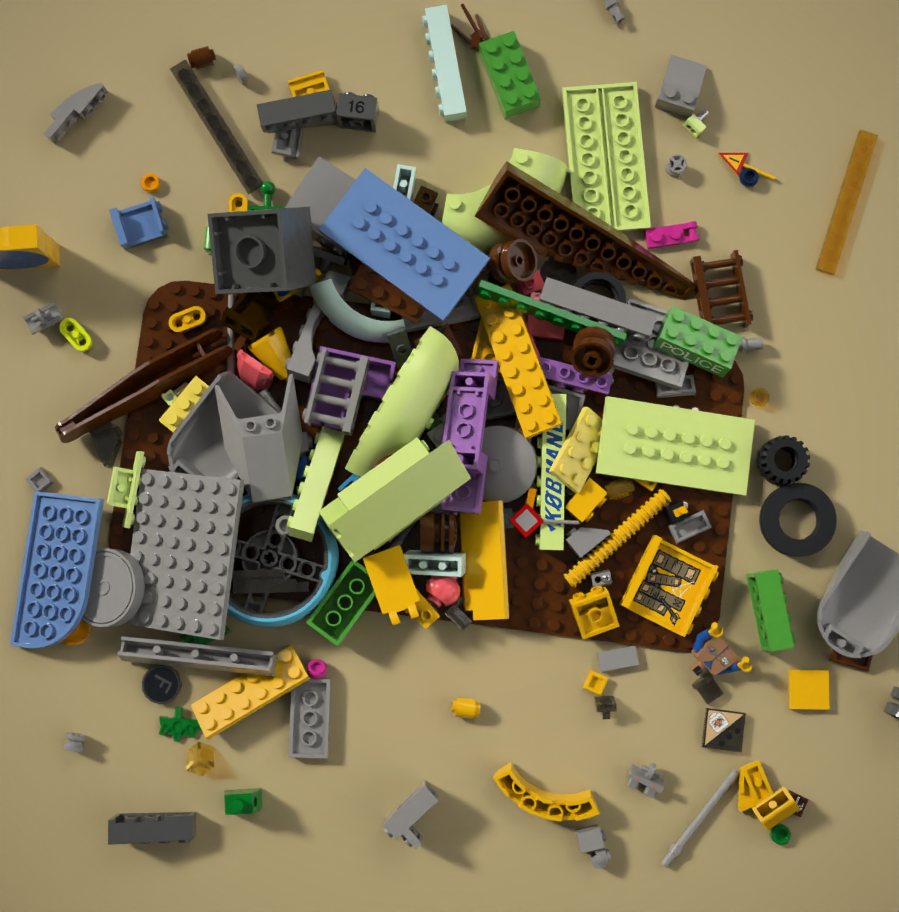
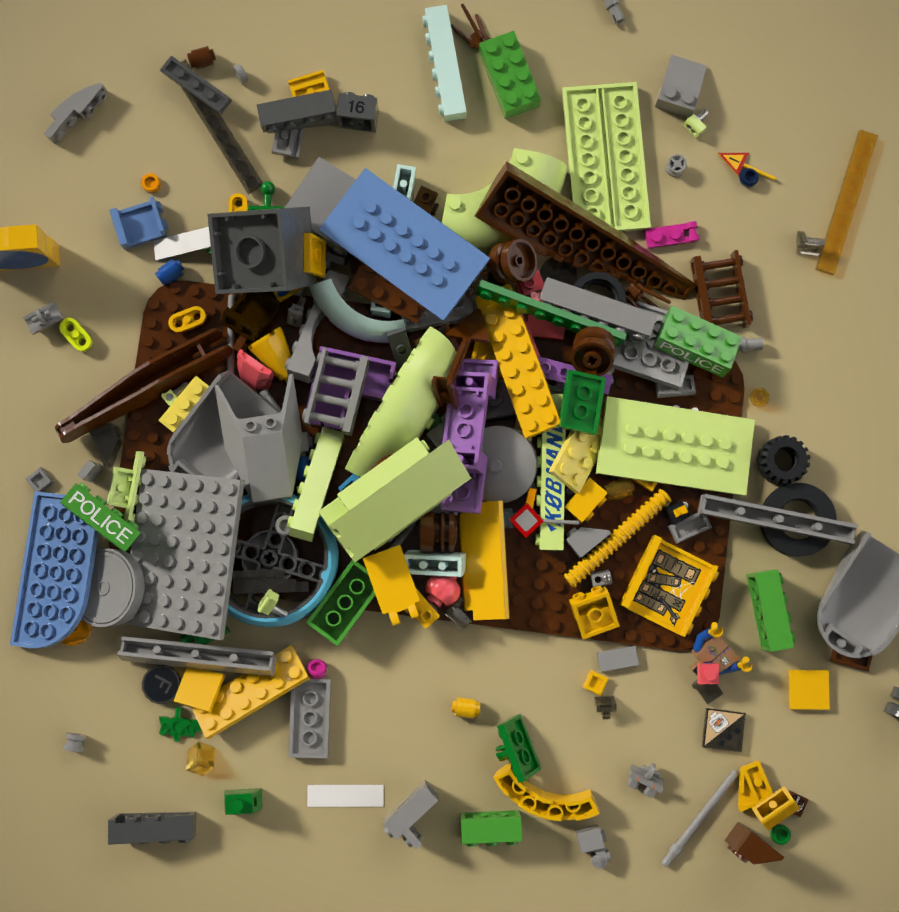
none -> bright green brick [59,483,141,552]
none -> light grey tile [77,460,105,483]
none -> white sticker [153,227,211,260]
none -> blue brick [155,259,184,286]
none -> dark grey tile [160,56,232,115]
none -> yellow tile [174,668,225,713]
none -> yellowish green piece [258,589,288,618]
none -> light grey piece [287,296,306,327]
none -> yellow tile [303,233,326,279]
none -> white sticker [307,785,384,807]
none -> reddish brown piece [431,308,490,410]
none -> bright green brick [461,810,522,847]
none -> green plate [496,714,541,783]
none -> green plate [558,369,606,436]
none -> reddish brown plant [625,282,671,308]
none -> light grey tile [697,494,858,545]
none -> coral plate [697,663,719,684]
none -> reddish brown slope [724,822,784,865]
none -> clear smoke tile [796,231,825,256]

